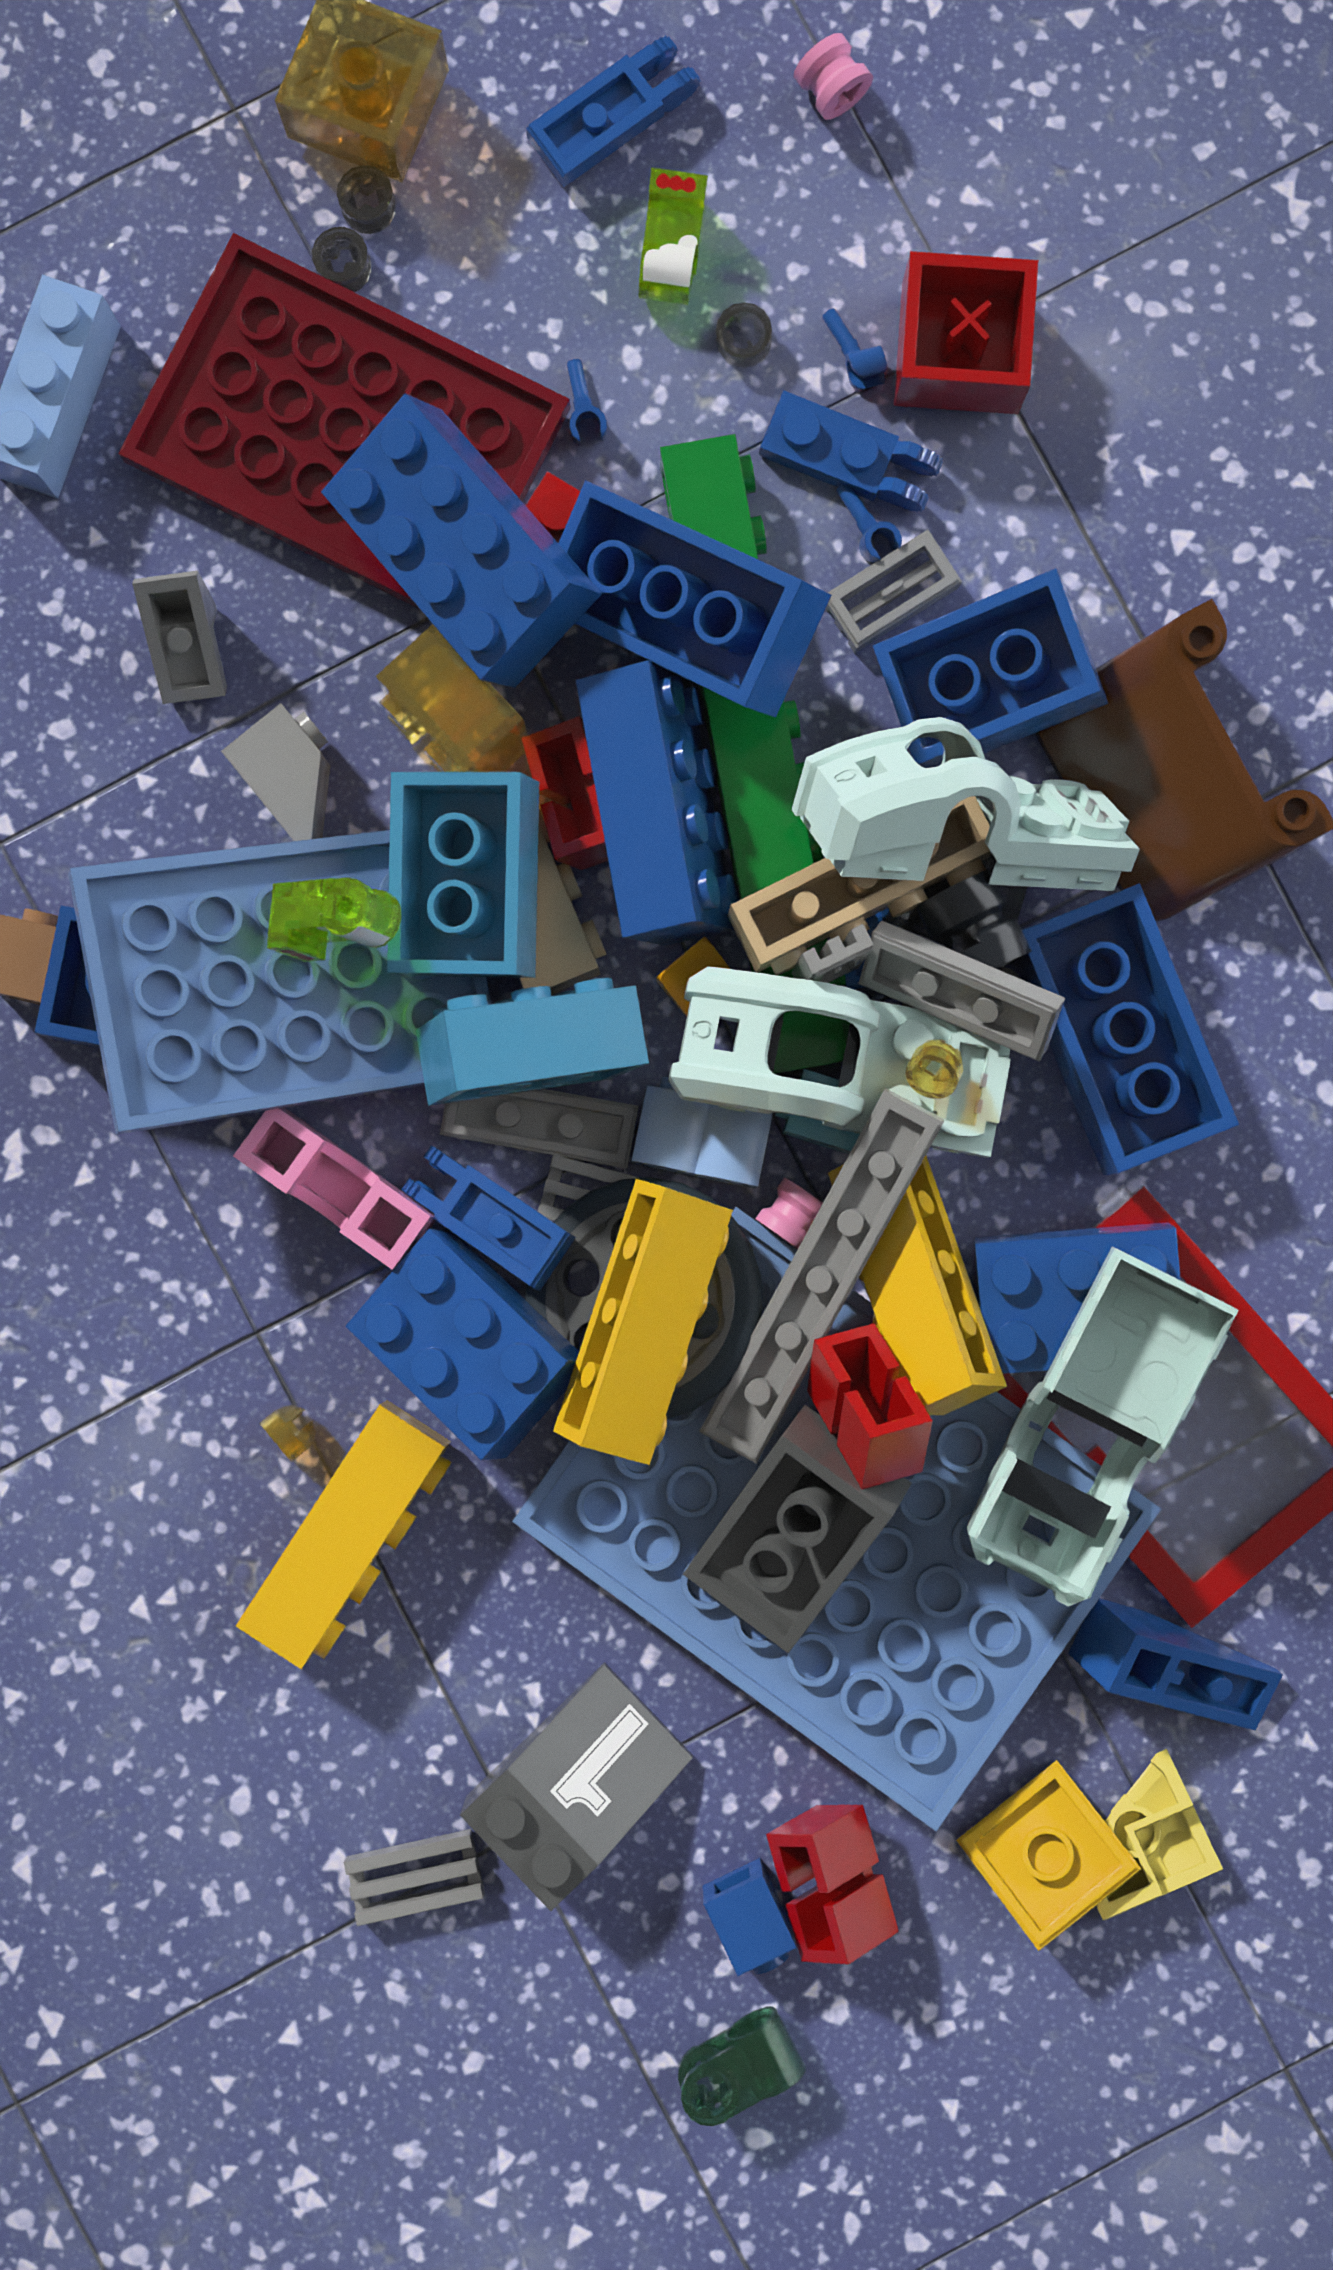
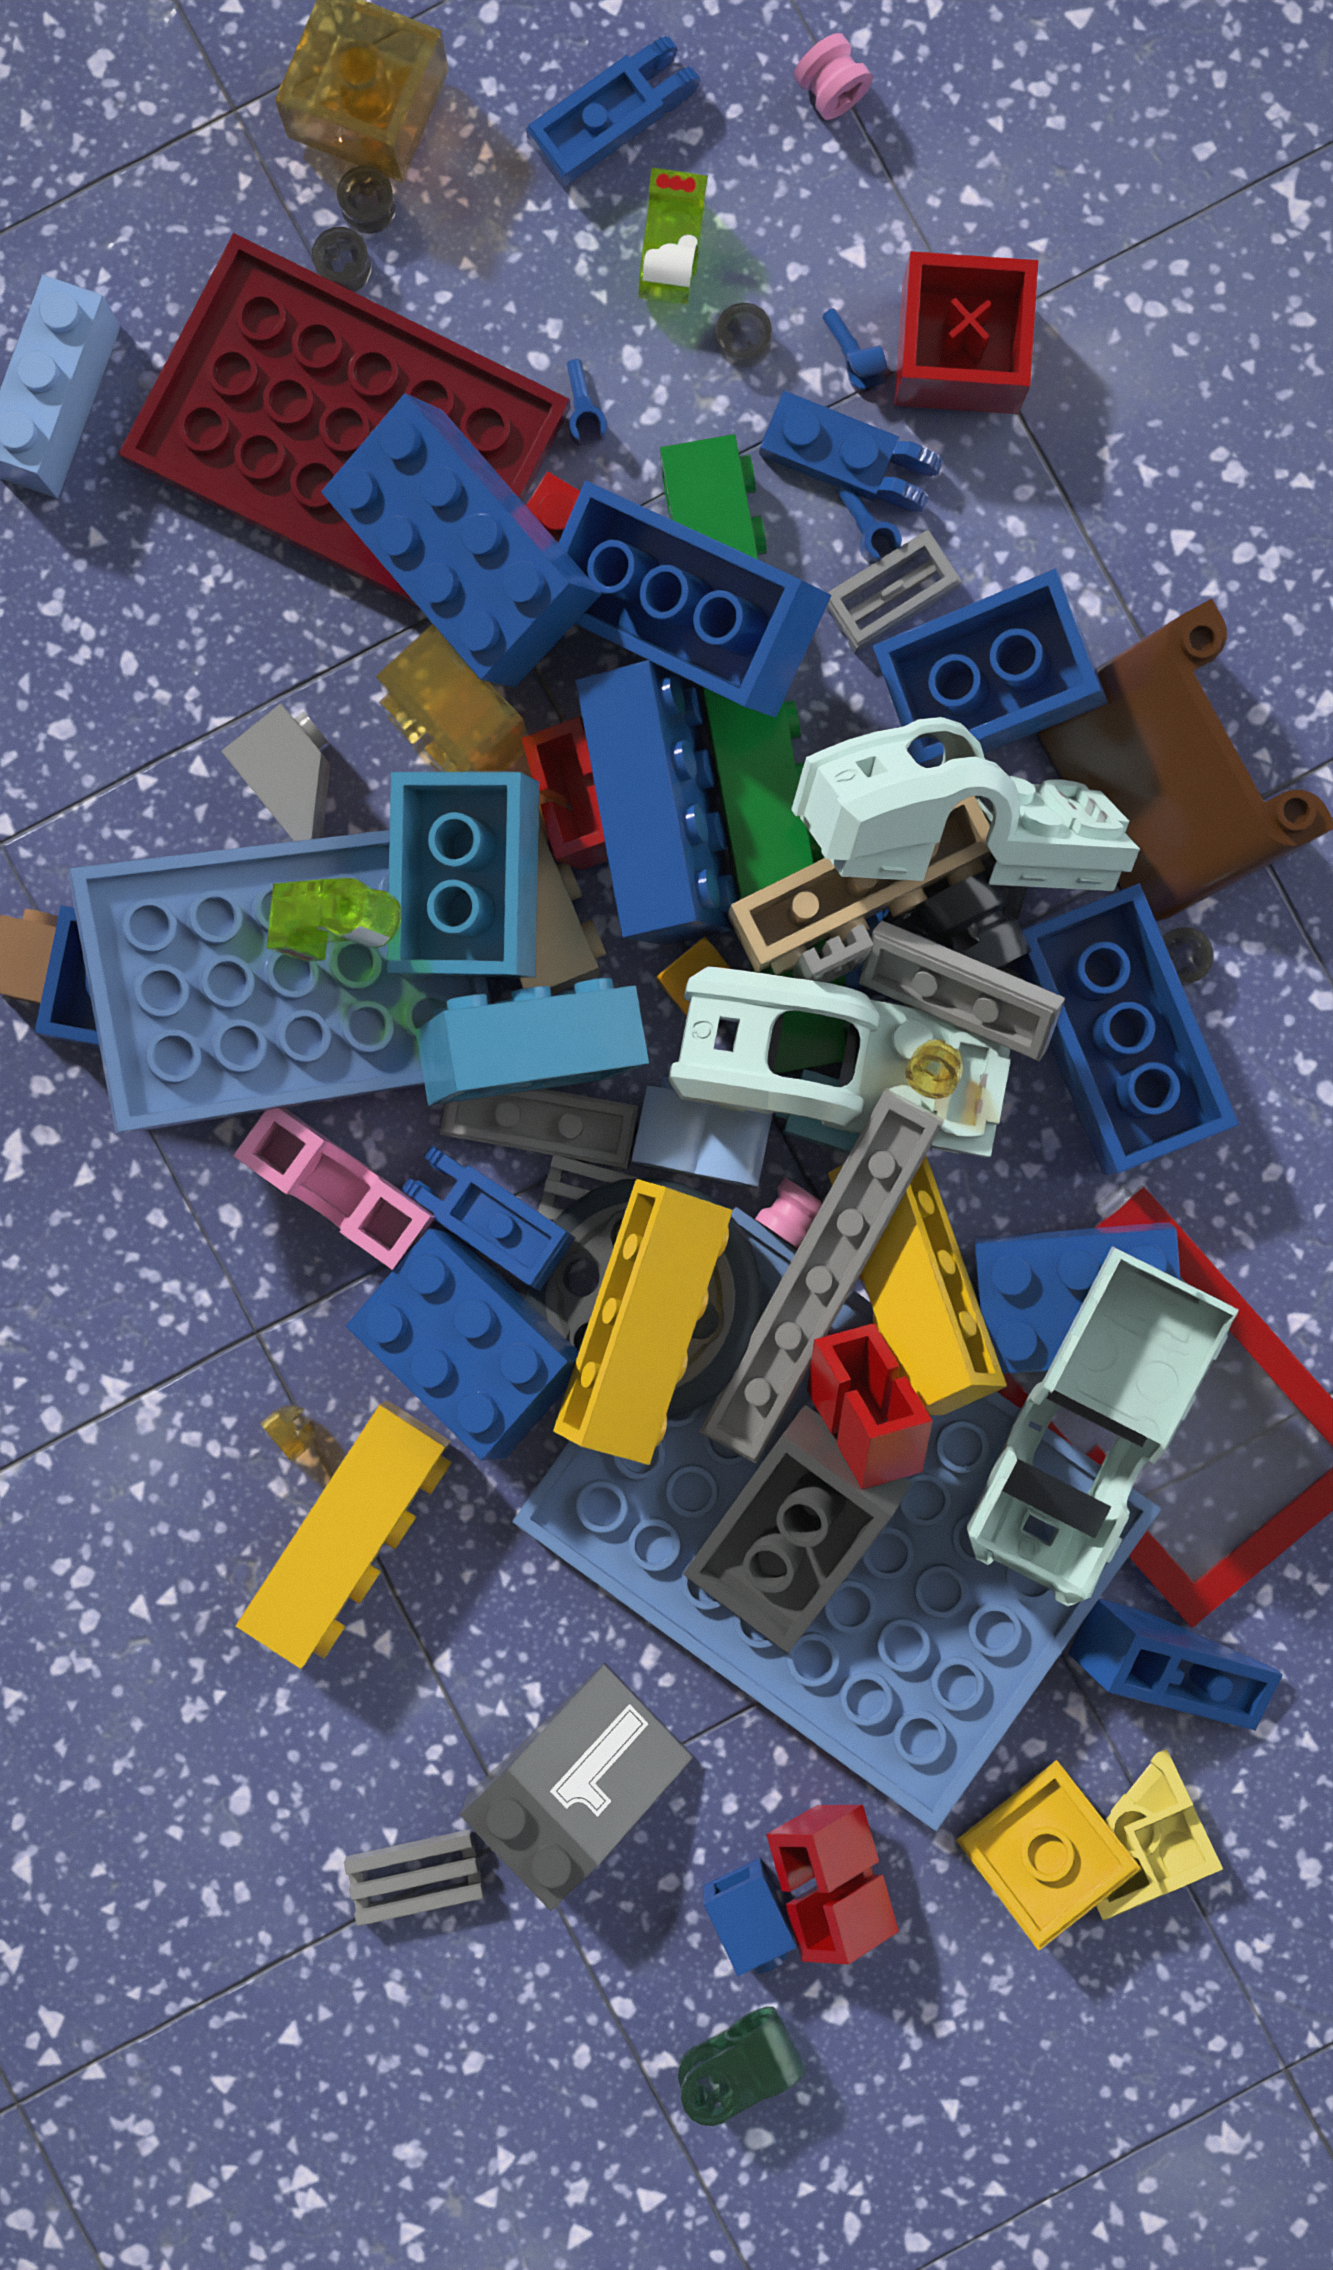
light grey slope [132,571,227,704] -> none
none -> clear smoke bush [1162,927,1214,987]

